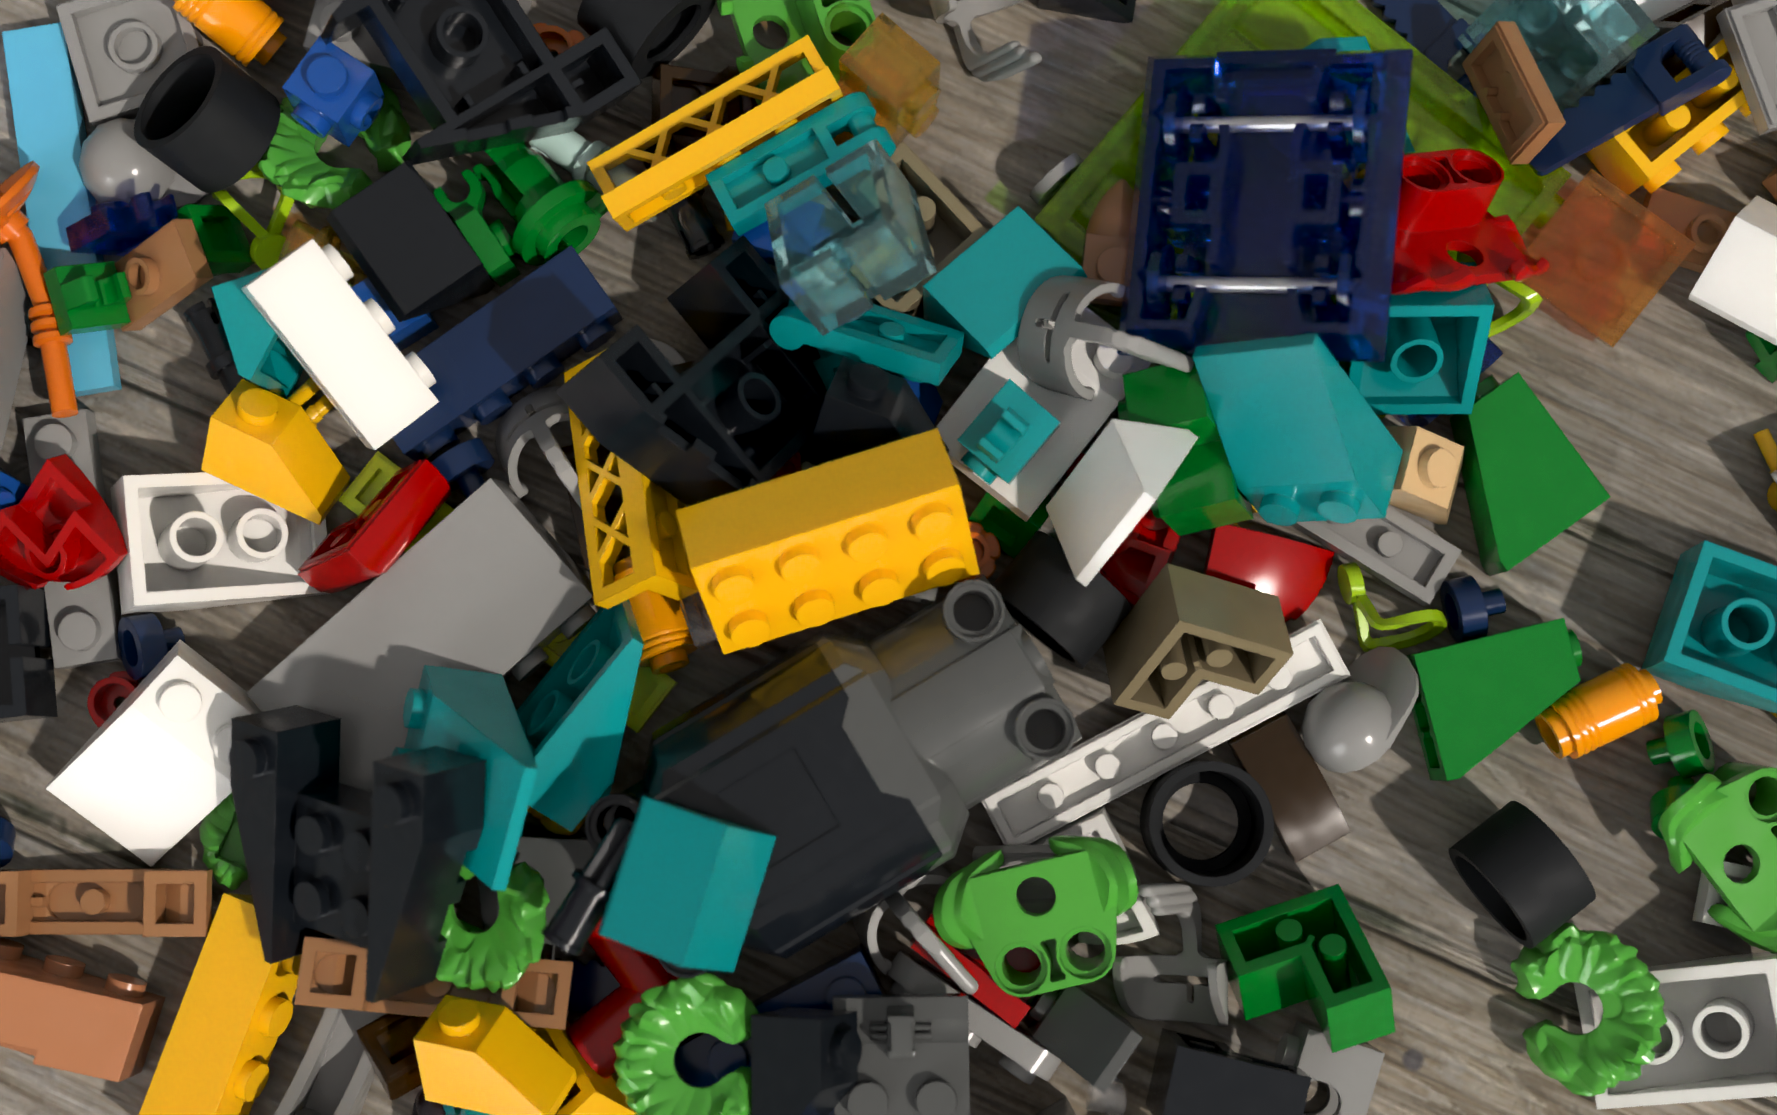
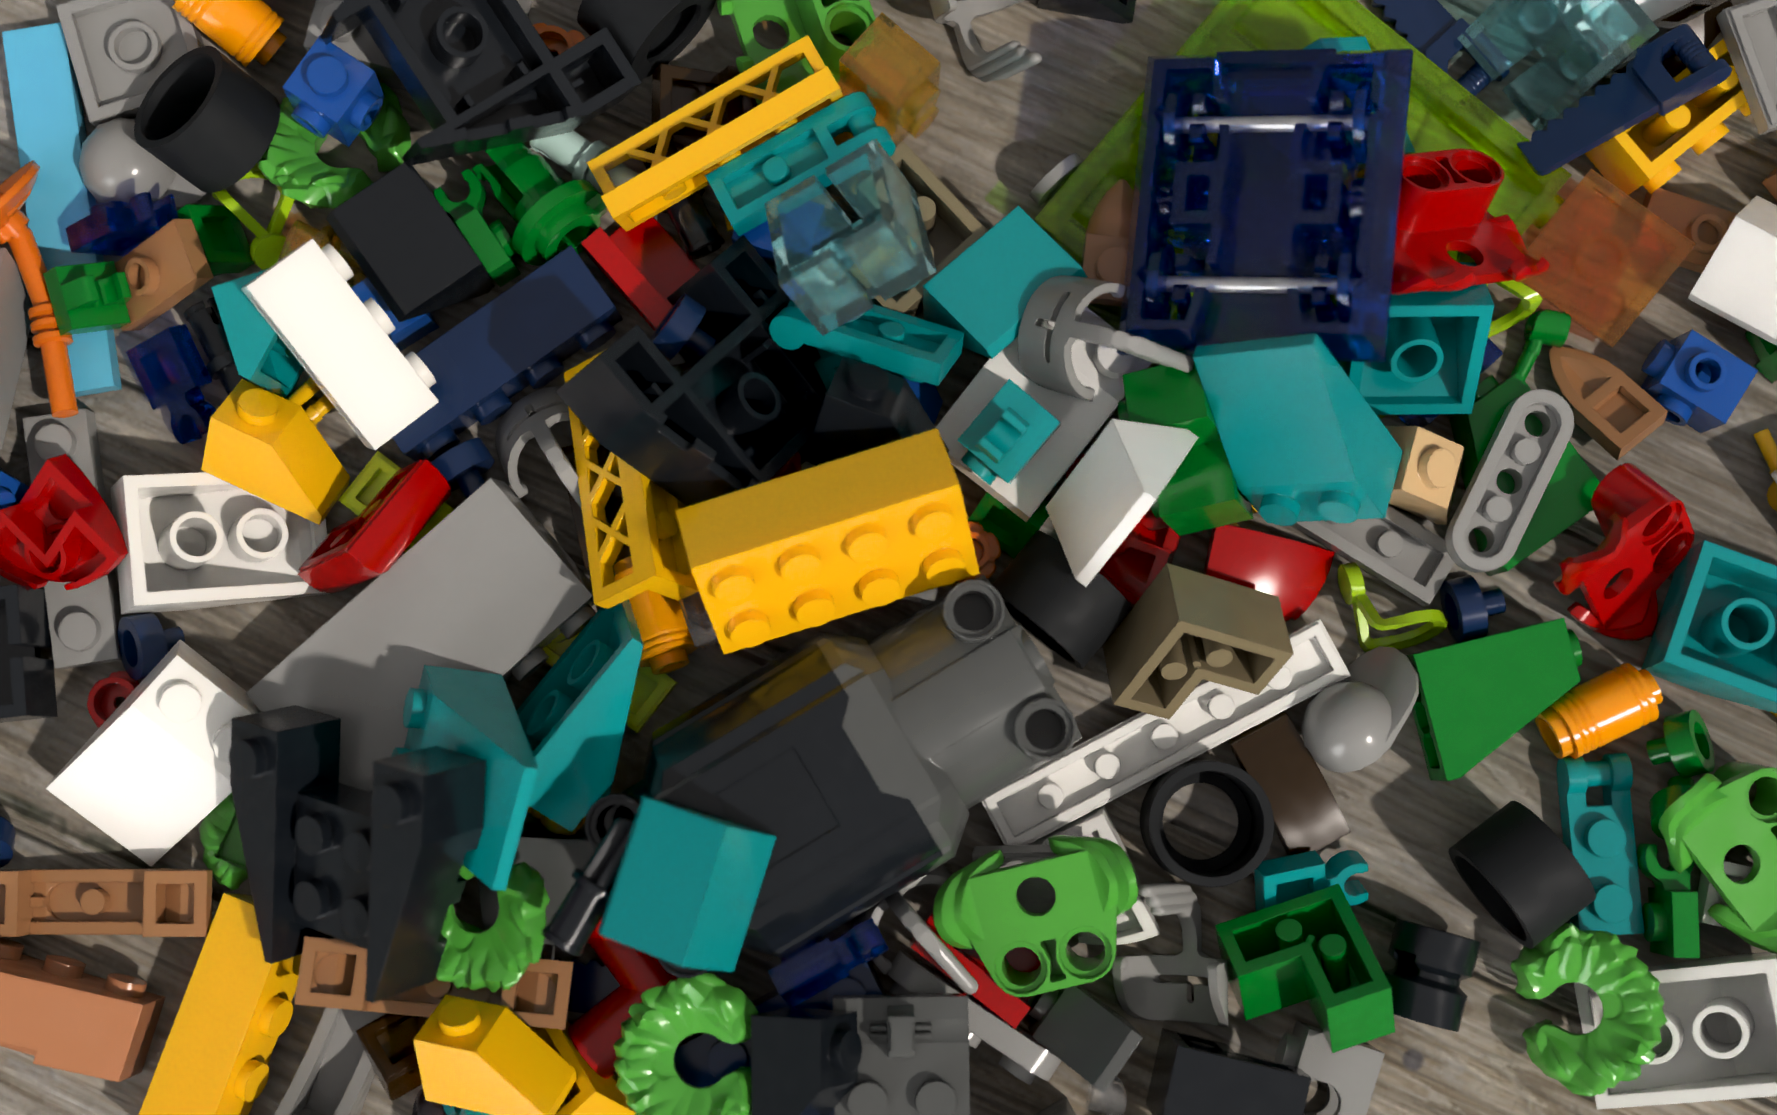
medium nougat plate [1462,21,1566,164] -> none
none -> clear blue plate [126,324,216,445]
none -> red panel [581,217,700,331]
none -> dark blue tile [650,293,716,361]
none -> clear blue plate [768,919,889,1007]
none -> teal plate [1254,850,1369,911]
none -> black wheel [1384,918,1481,1032]
none -> light grey plate [1445,389,1574,573]
none -> green hand [1509,309,1571,380]
none -> medium nougat plate [1549,346,1668,461]
none -> red piece [1553,463,1694,641]
none -> teal plate [1556,752,1644,935]
none -> green plate [1637,843,1700,958]
none -> blue brick [1641,329,1758,433]

